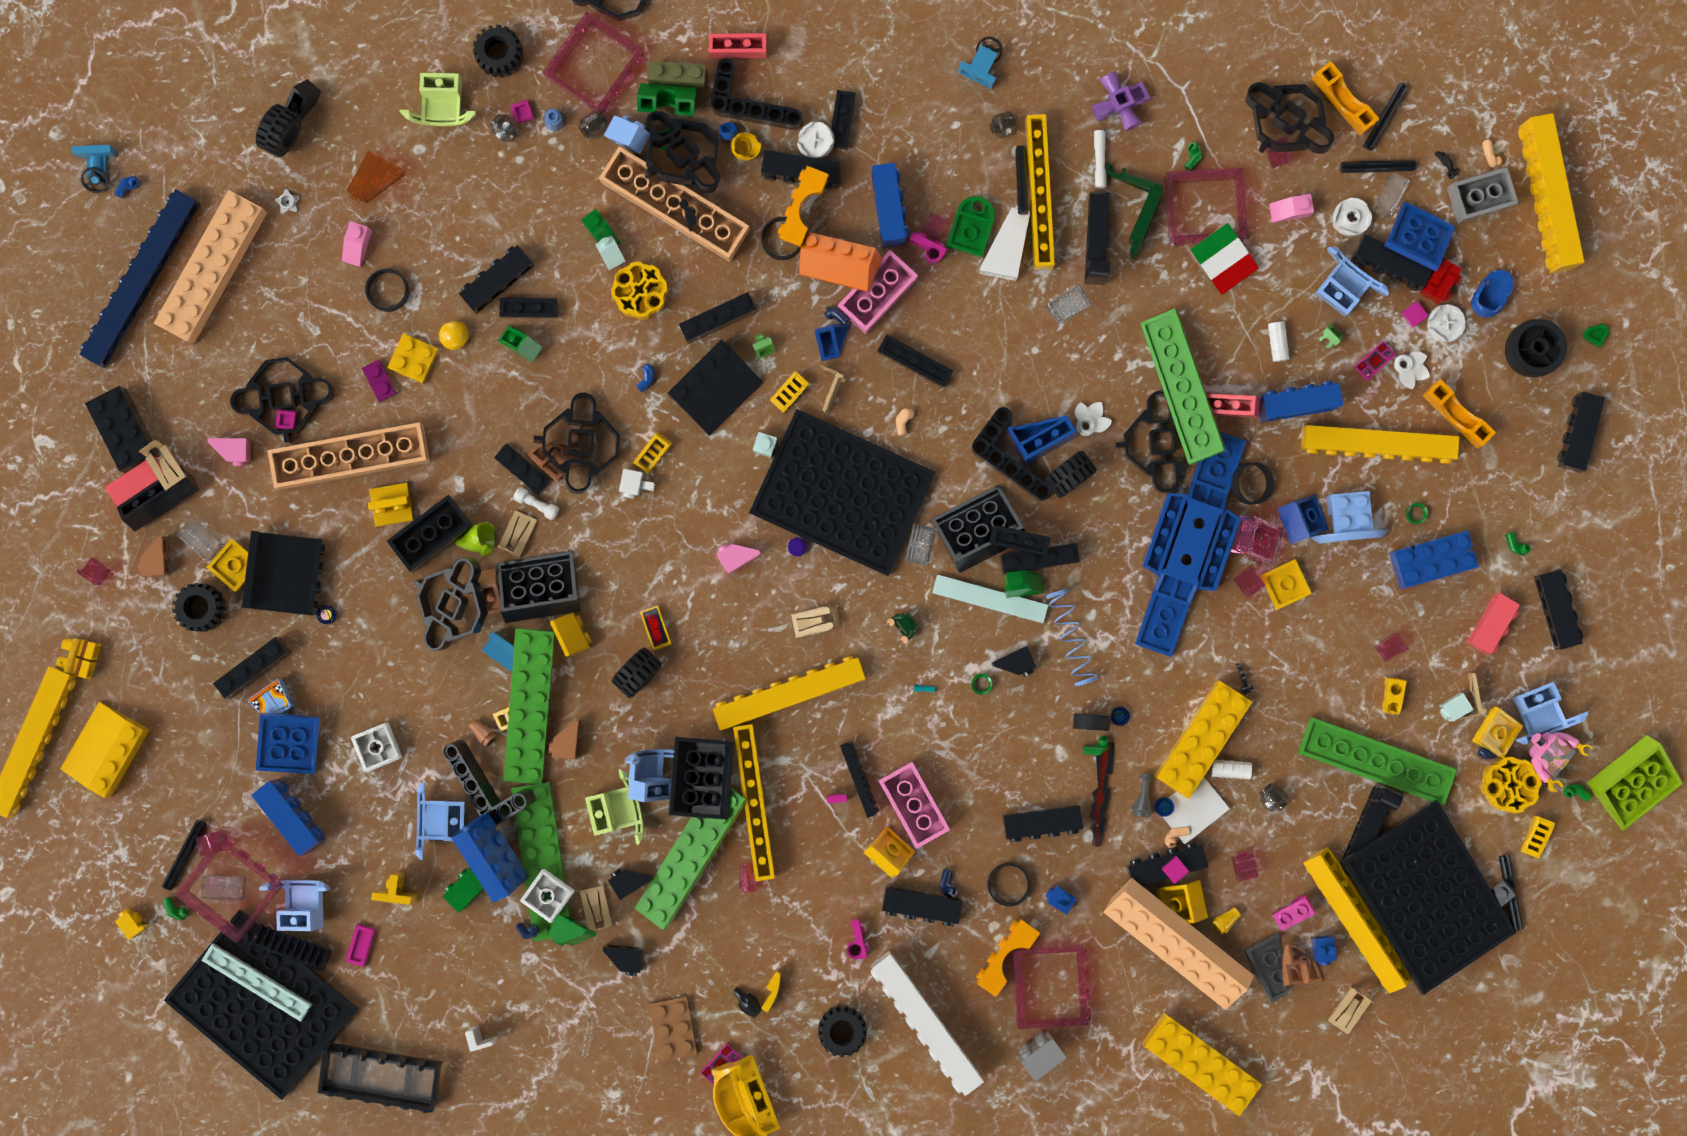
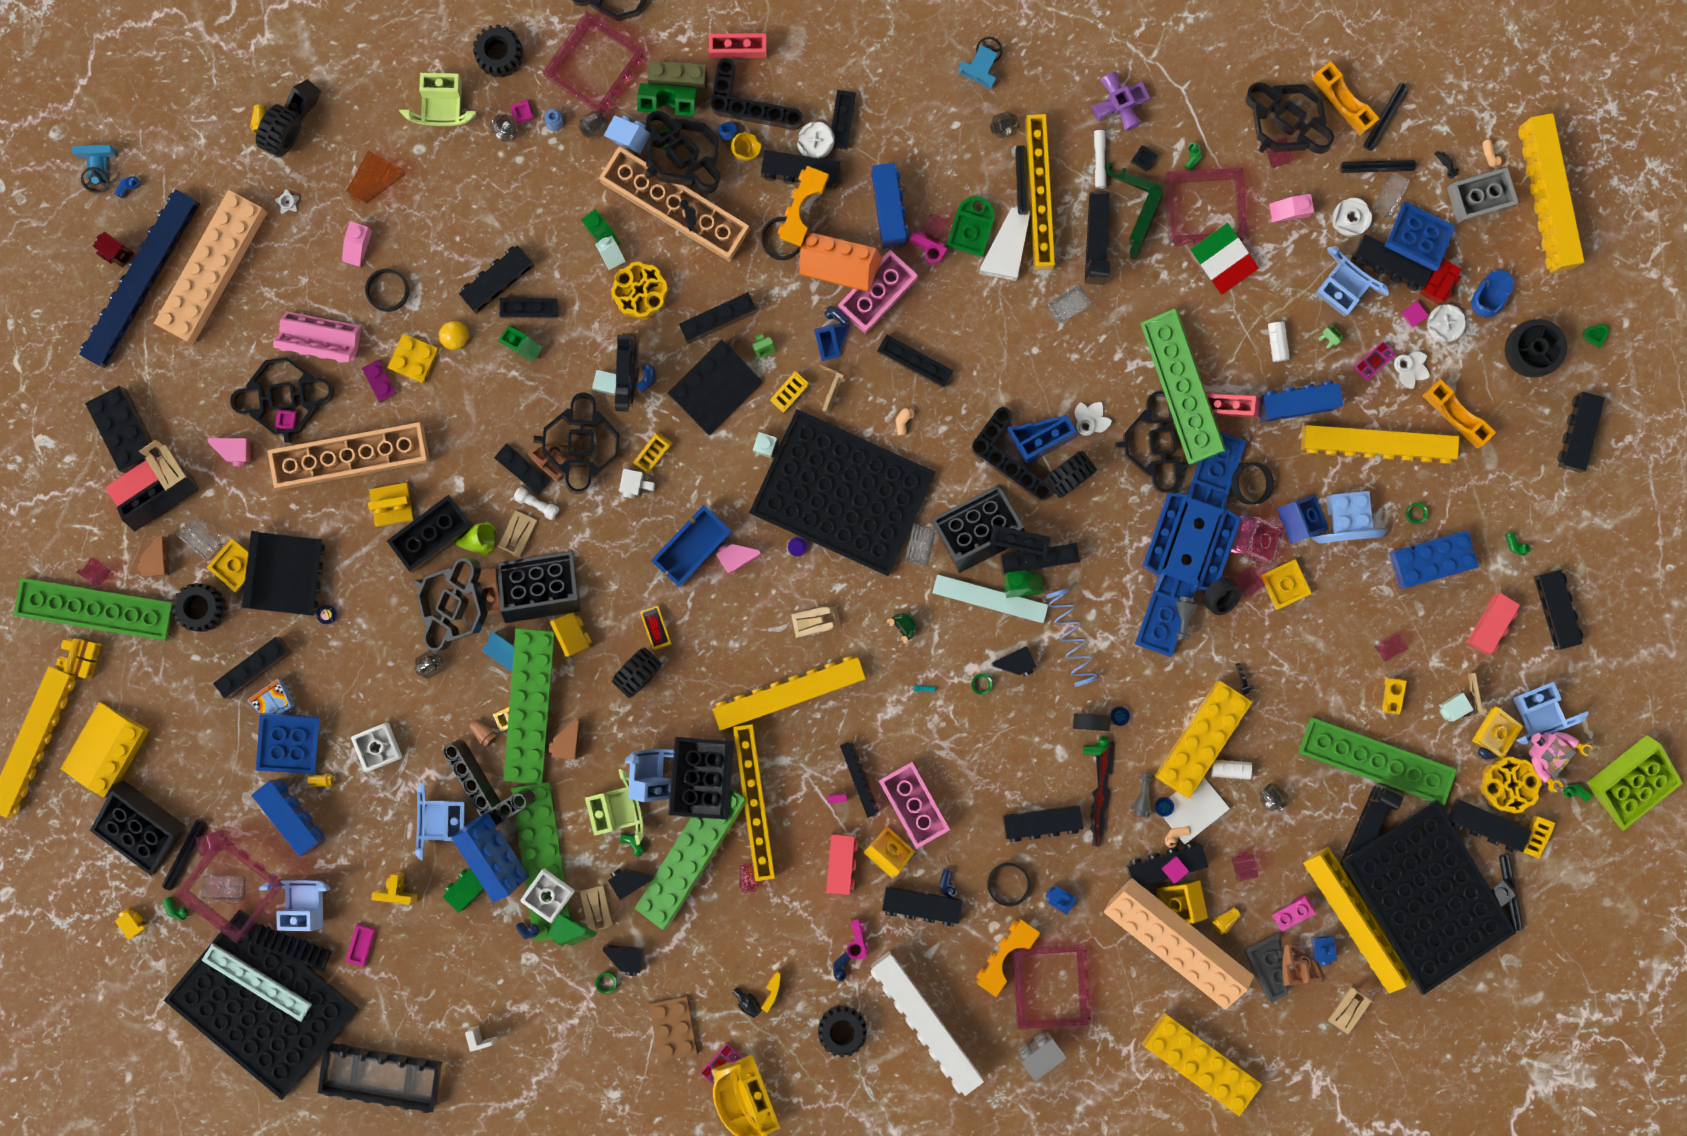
none -> bright green plate [13,578,174,641]
none -> black slope [90,781,186,876]
none -> dark red brick [93,231,134,267]
none -> yellow cone [250,105,266,134]
none -> bright pink brick [273,311,361,362]
none -> yellow pin [308,773,334,788]
none -> clear smoke head [415,650,444,679]
none -> light aqua brick [592,370,616,396]
none -> green piece [595,972,617,994]
none -> black piece [615,333,636,412]
none -> green arm [620,833,644,857]
none -> blue piece [651,505,733,588]
none -> coral brick [826,834,858,895]
none -> dark blue arm [833,951,852,981]
none -> black plate [1131,145,1158,172]
none -> dark grey piece [1175,596,1199,640]
none -> black tyre [1203,577,1241,615]
none -> black brick [1448,799,1532,854]

